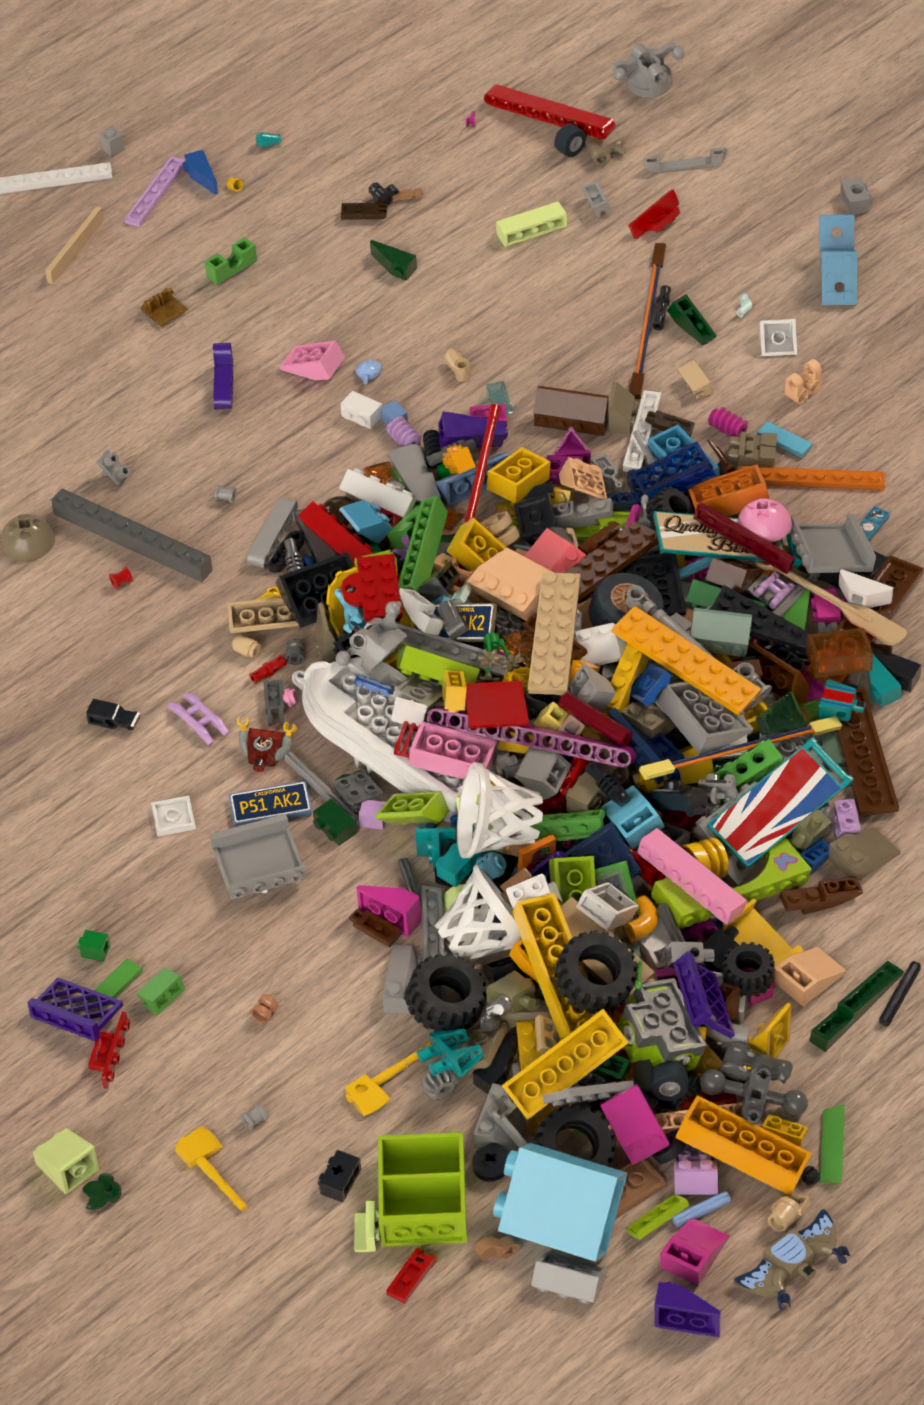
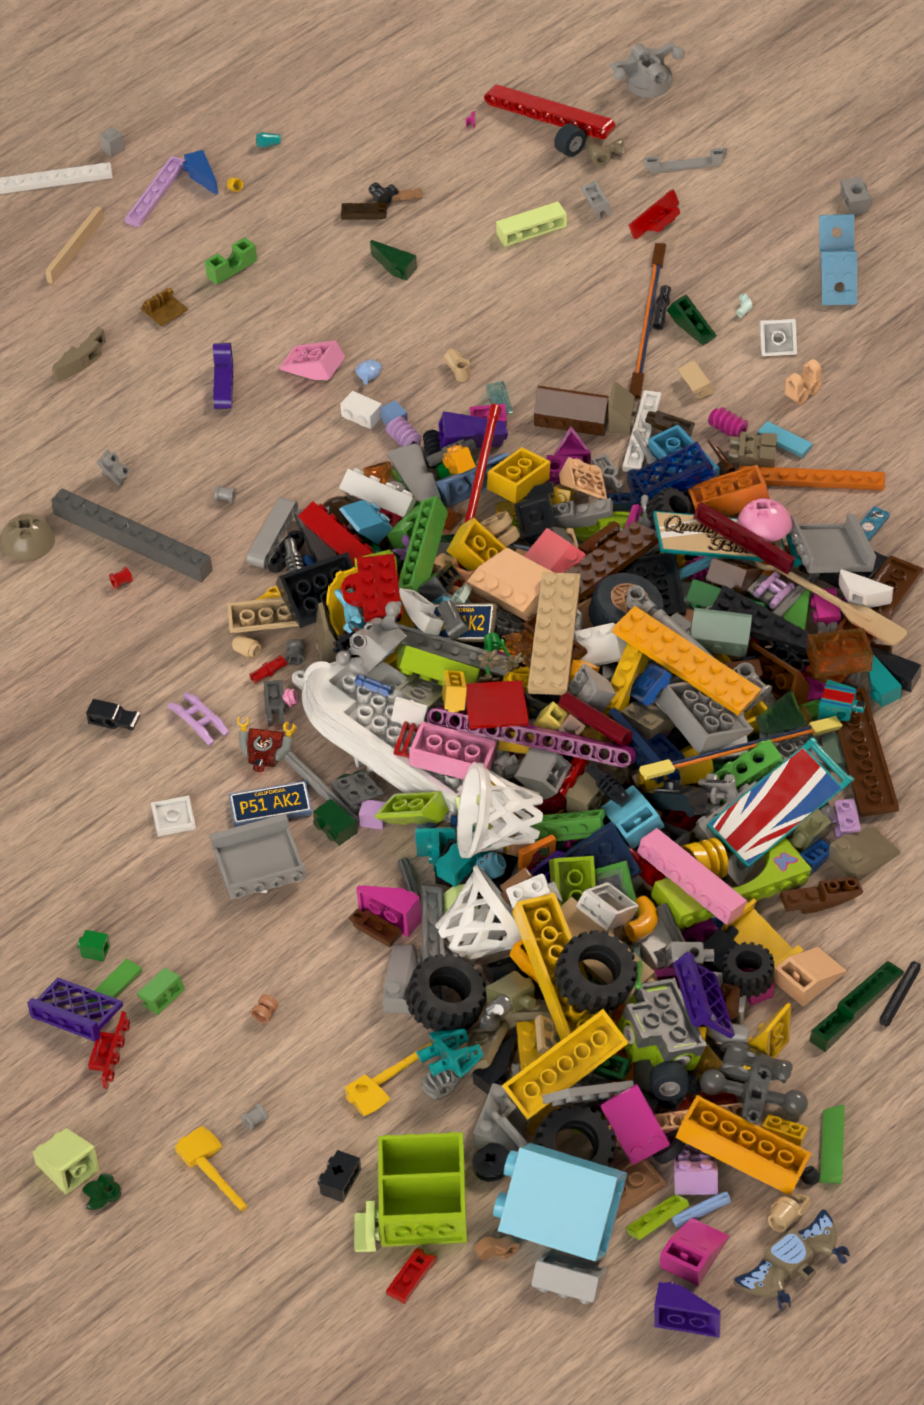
none -> dark tan slope [52,327,106,381]

